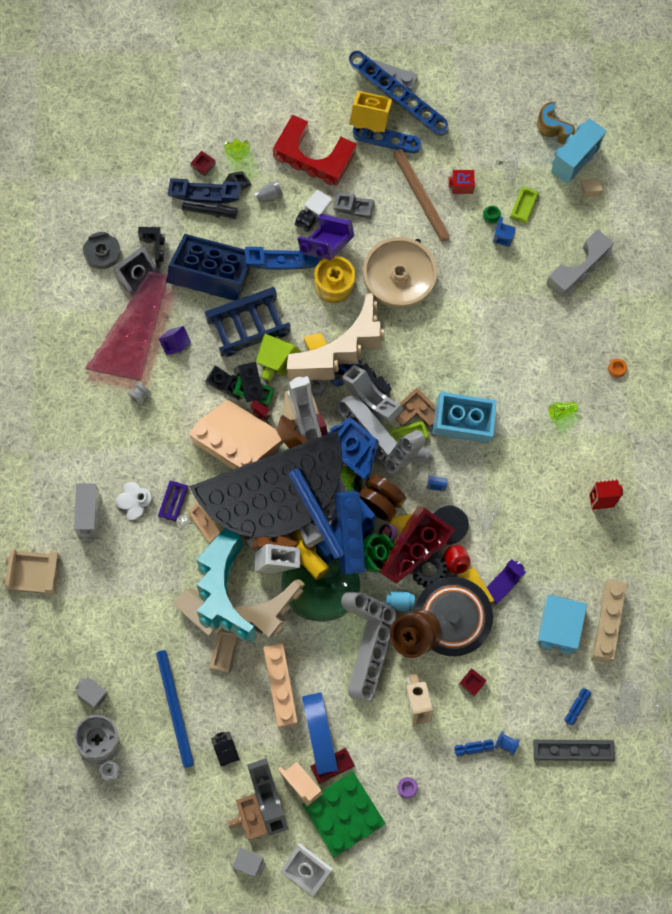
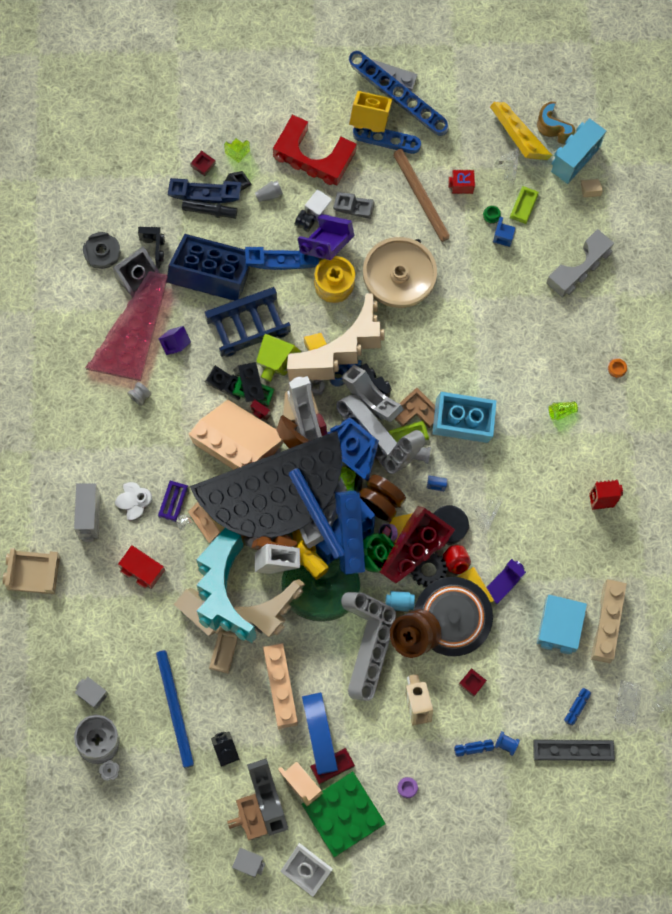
none -> red brick [118,545,165,589]
none -> yellow wing [490,102,553,160]

